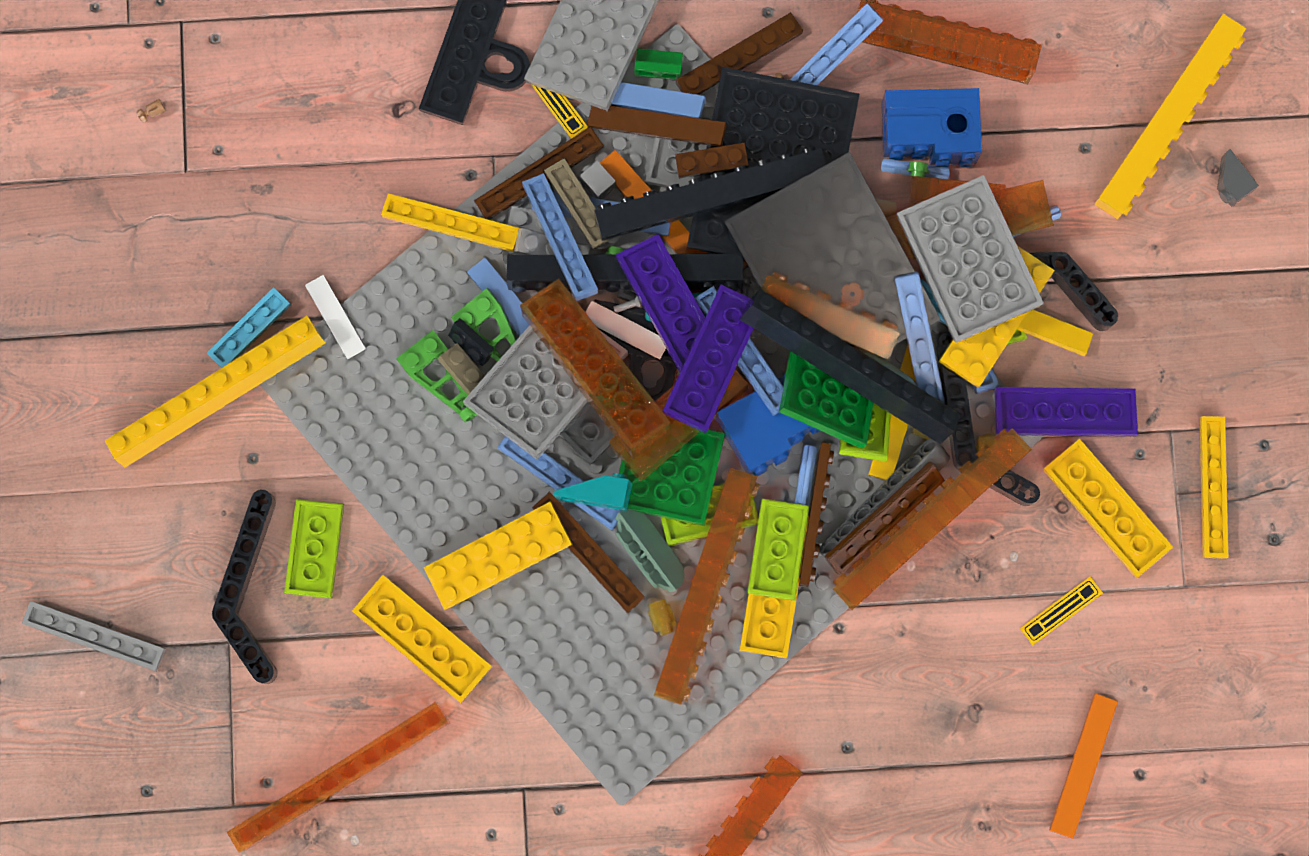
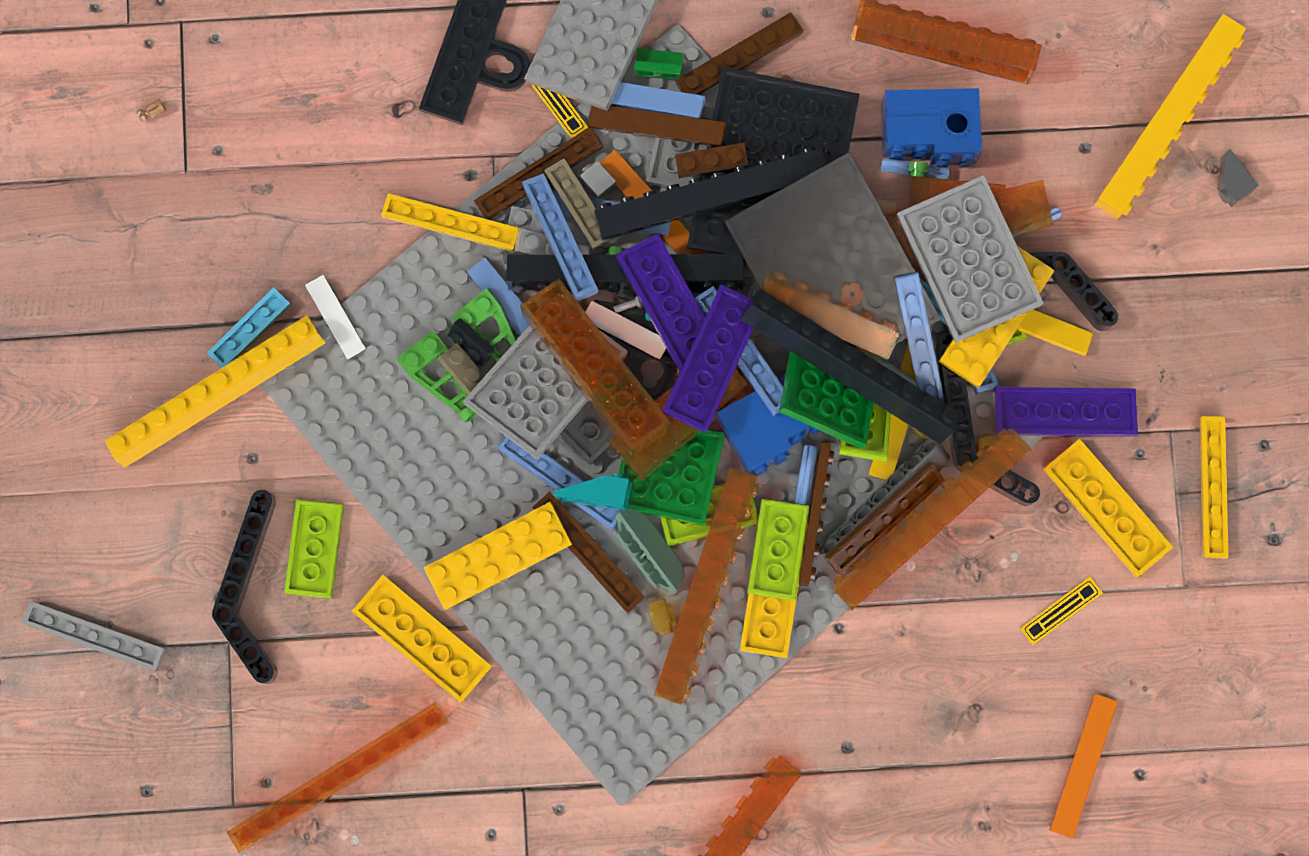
medium blue plate [790,3,884,85] -> none

